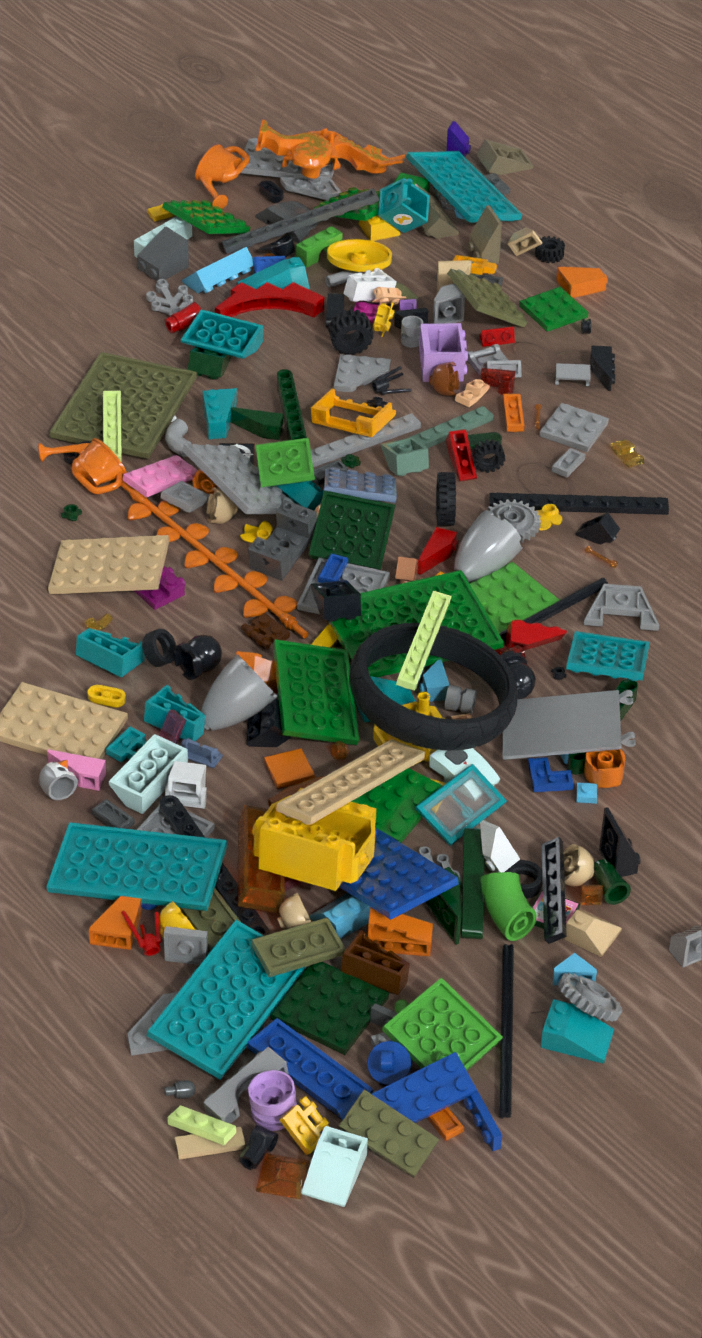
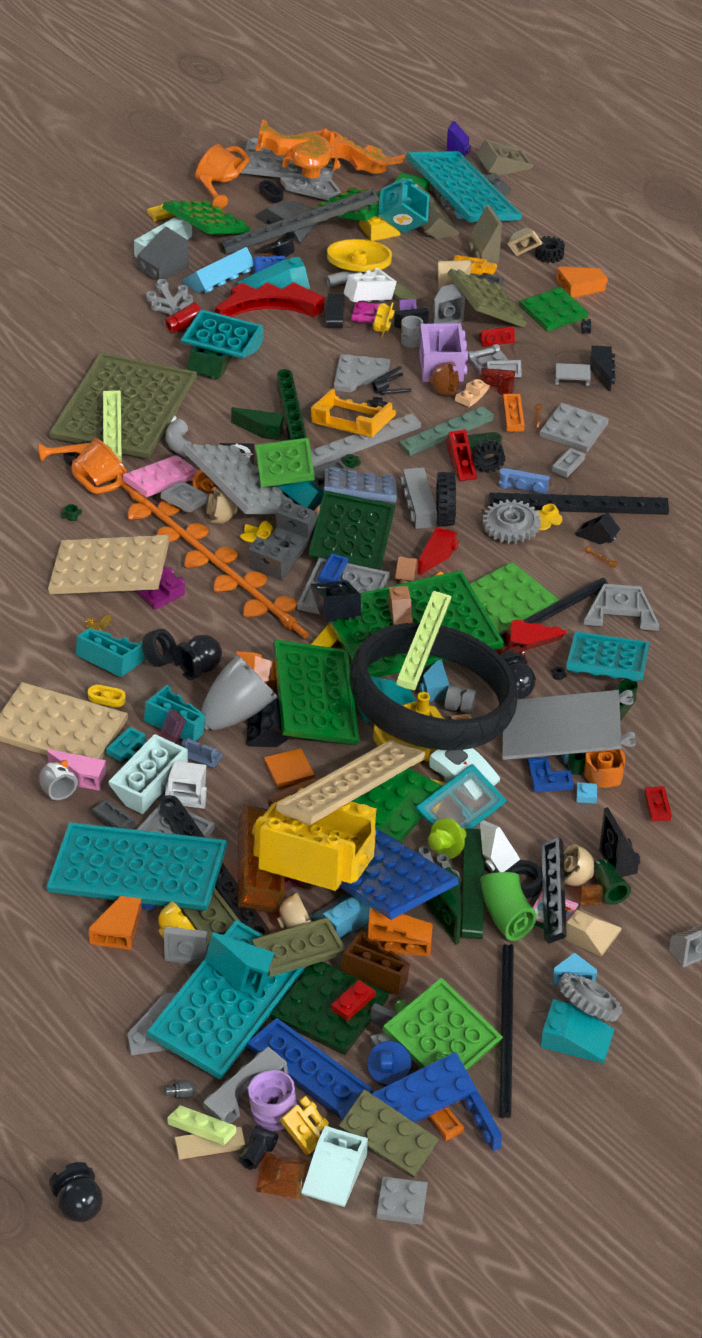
red plant [121,910,162,956] -> none
teal wedge [202,388,237,439] -> none
reddish brown plate [241,613,290,649] -> none
bright green arch [296,226,343,268] -> none
black tyre [328,309,374,355] -> none
clear orange plate [331,741,349,760] -> none
light nougat hinge [372,287,406,306] -> none
sand green slope [381,437,429,476] -> none
light grey cylinder [453,511,523,582] -> none
clear yellow slope [611,439,644,468] -> none
none -> black tile [49,1162,103,1222]
none -> teal slope [205,932,274,998]
none -> red plate [331,980,375,1021]
none -> light grey plate [377,1177,428,1225]
none -> nougat slope [388,586,413,625]
none -> light grey brick [400,467,438,529]
none -> lime plate [428,818,466,859]
none -> medium blue plate [499,468,550,494]
none -> red plate [644,786,672,822]

